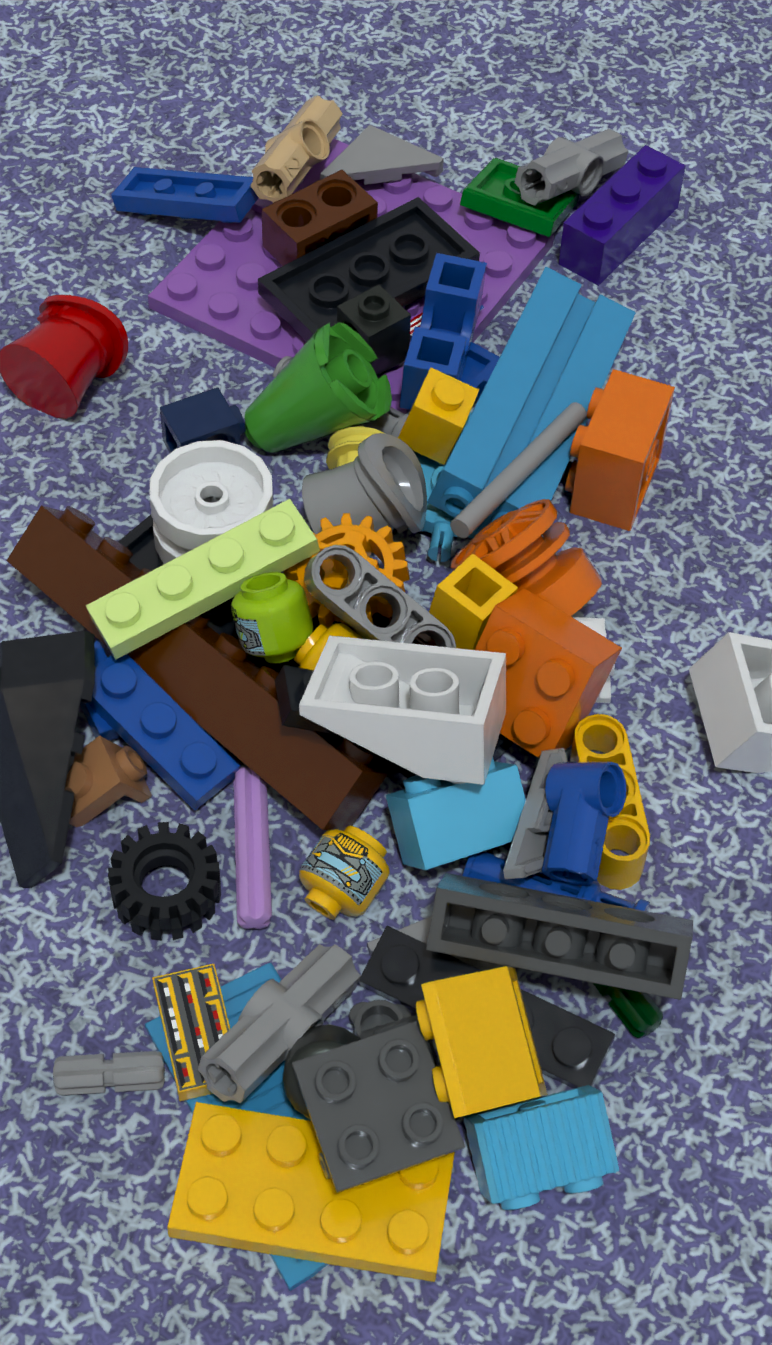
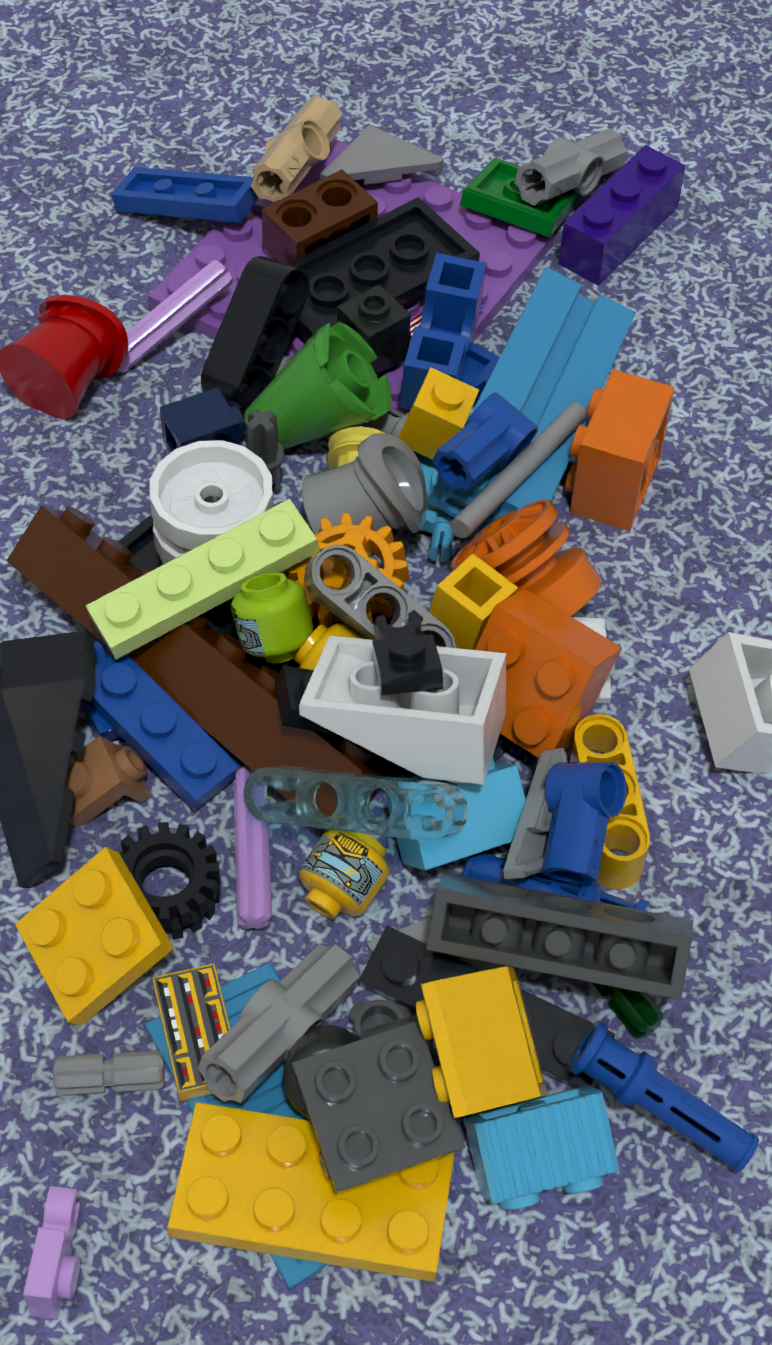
none -> yellow plate [15,847,174,1026]
none -> lavender plate [23,1186,81,1320]
none -> lavender axle [117,260,233,373]
none -> black beam [201,256,310,410]
none -> clear light blue beam [243,766,468,841]
none -> dark grey axle [244,409,284,495]
none -> black plate [372,612,443,696]
none -> blue piece [432,392,538,492]
none -> blue pin [567,1020,759,1173]

